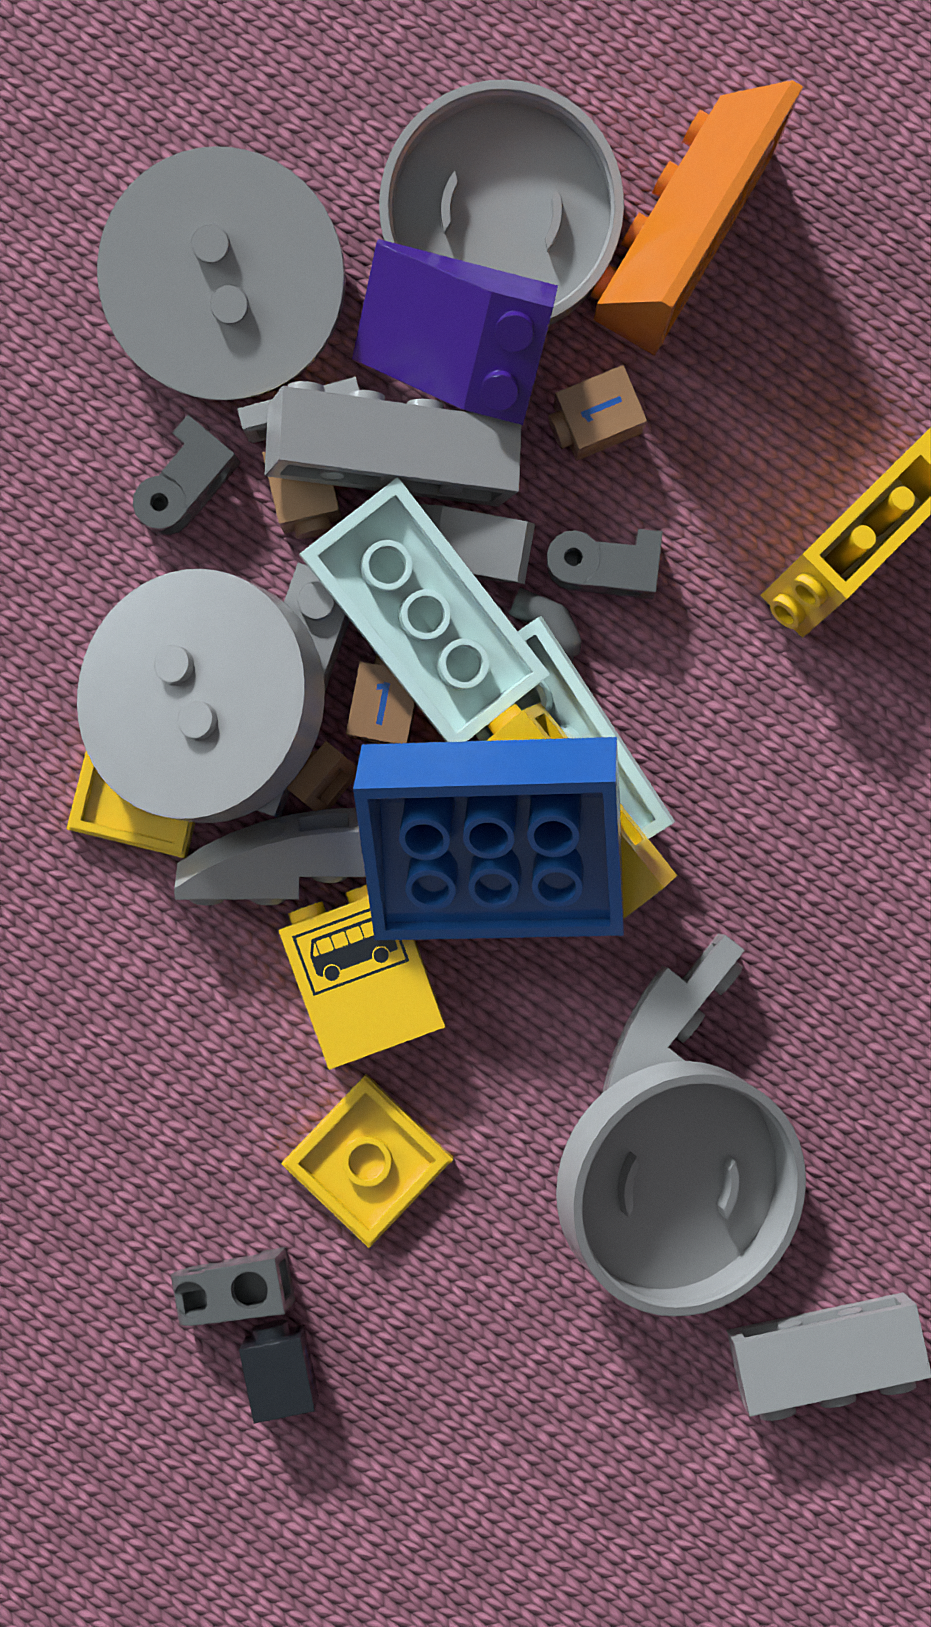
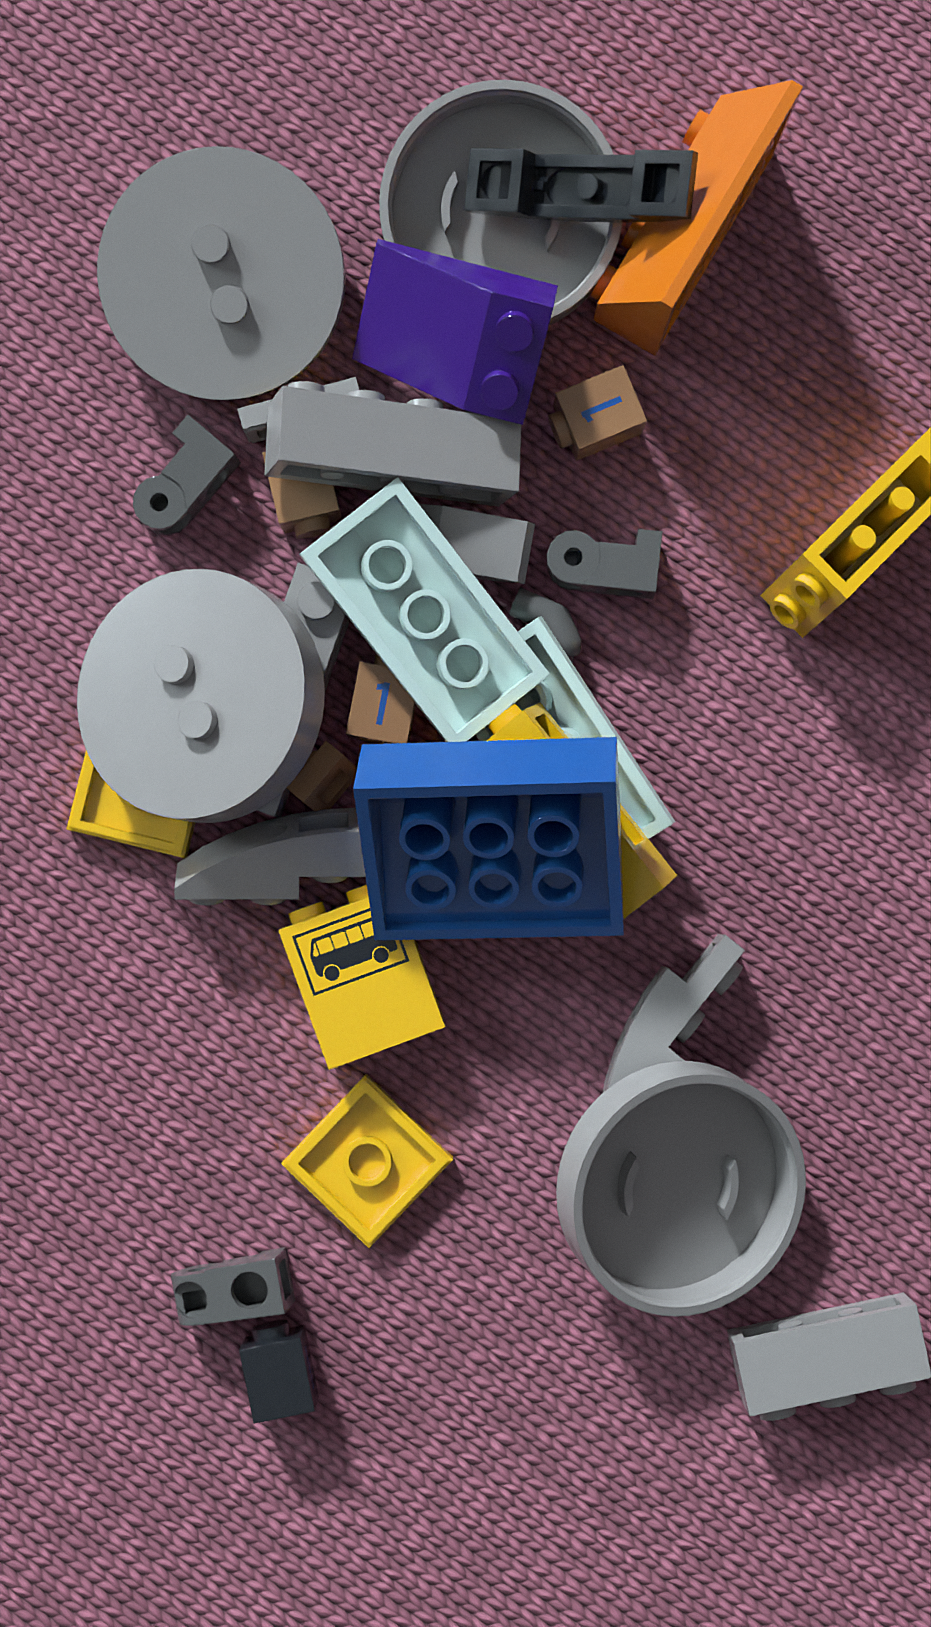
none -> black slope [464,148,698,223]

